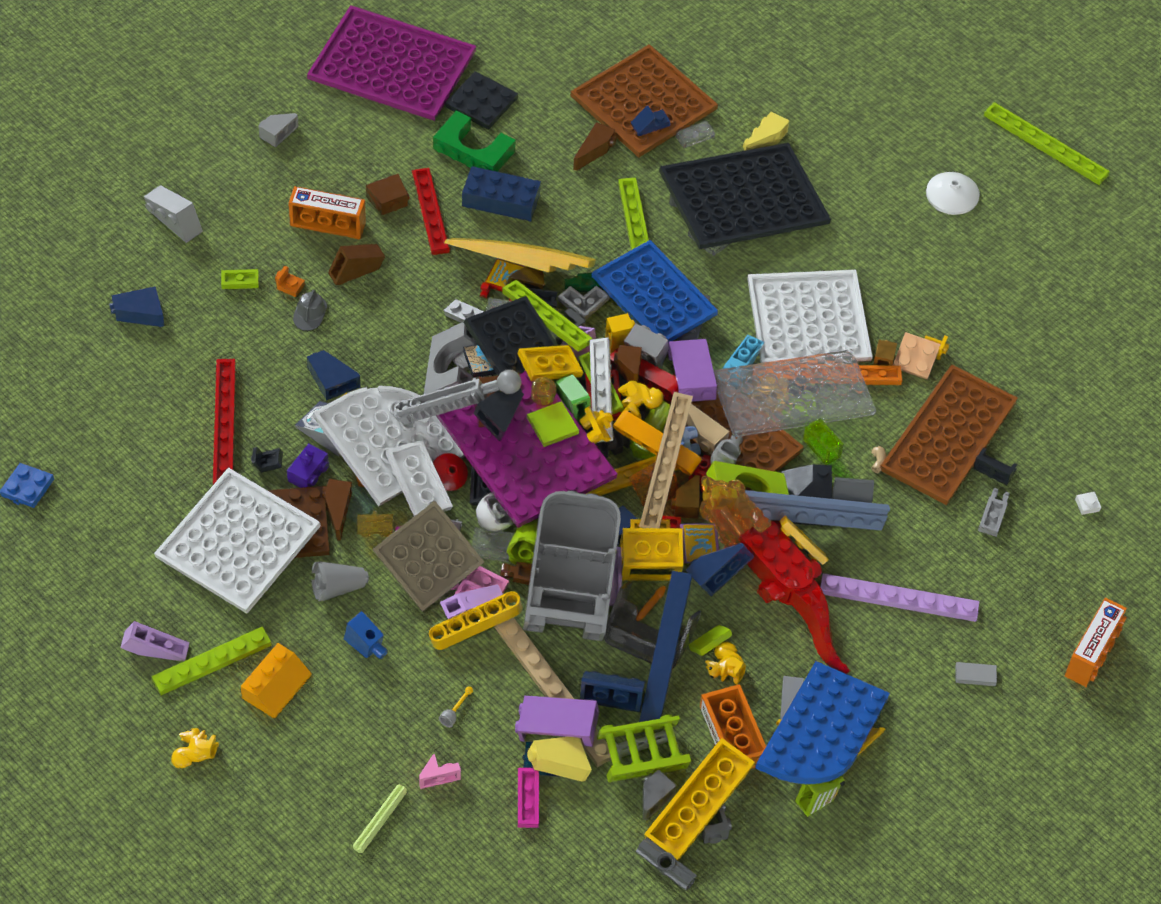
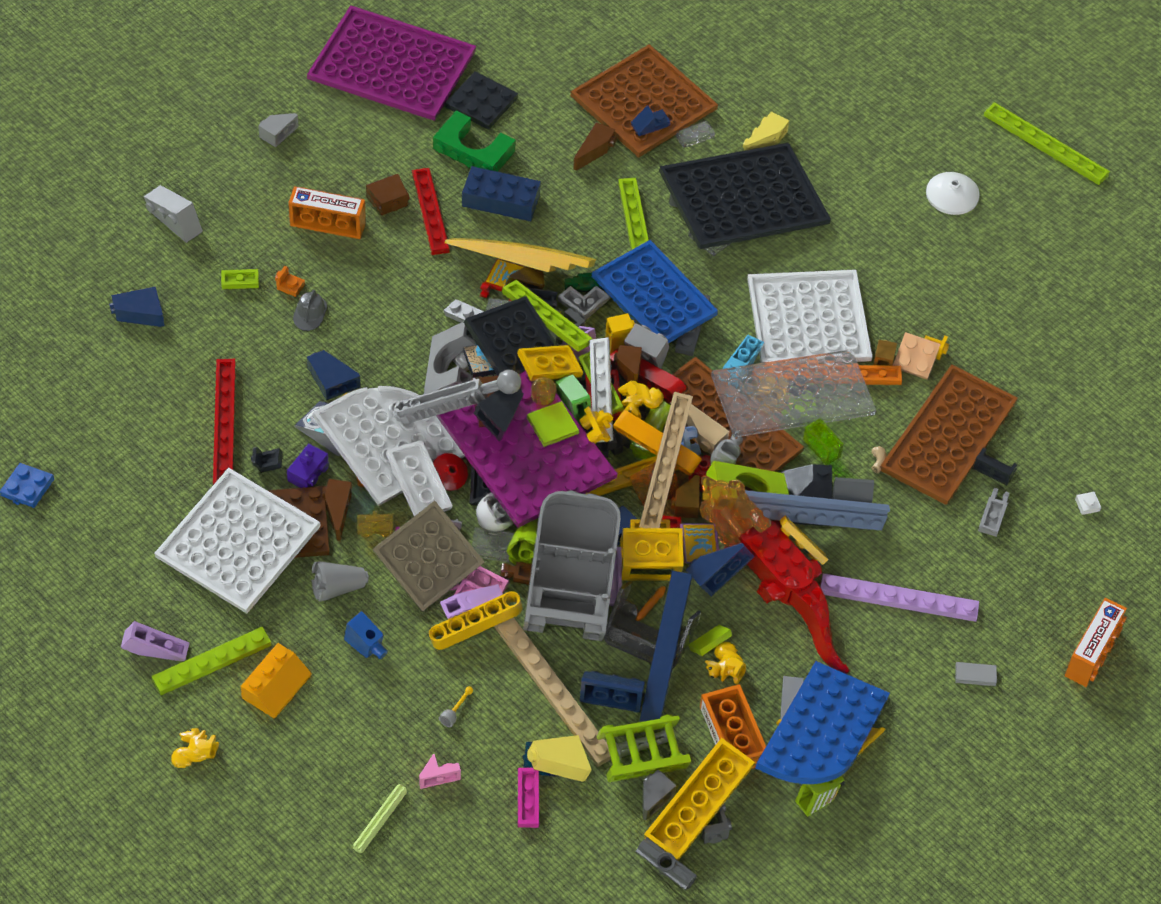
reddish brown slope [328,244,385,285] -> none
medium lavender panel [515,696,599,747] -> none
medium lavender panel [668,339,717,401] -> none

